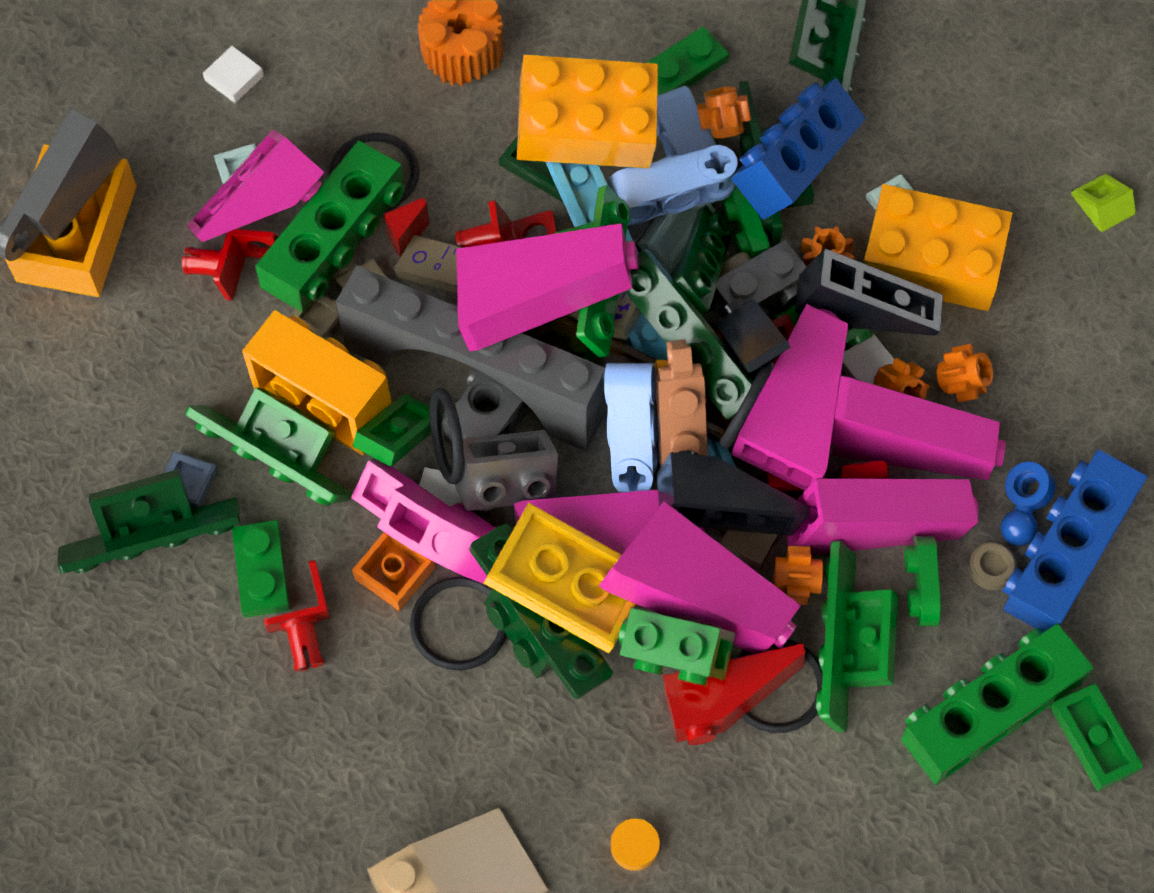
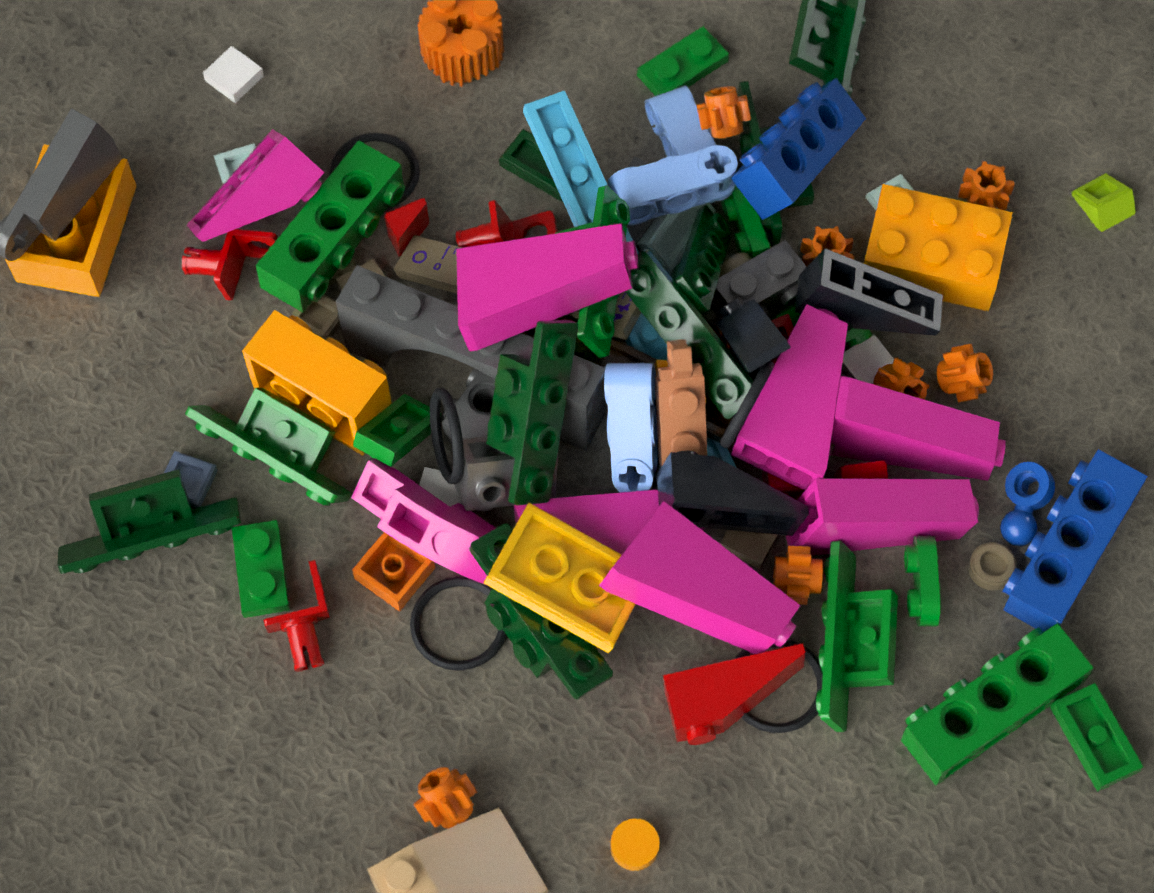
light orange brick [517,55,658,169] -> none
brick [619,608,735,686] -> none
none -> orange gear [414,767,477,829]
none -> dark green bracket [486,320,578,505]
none -> orange gear [958,161,1015,210]

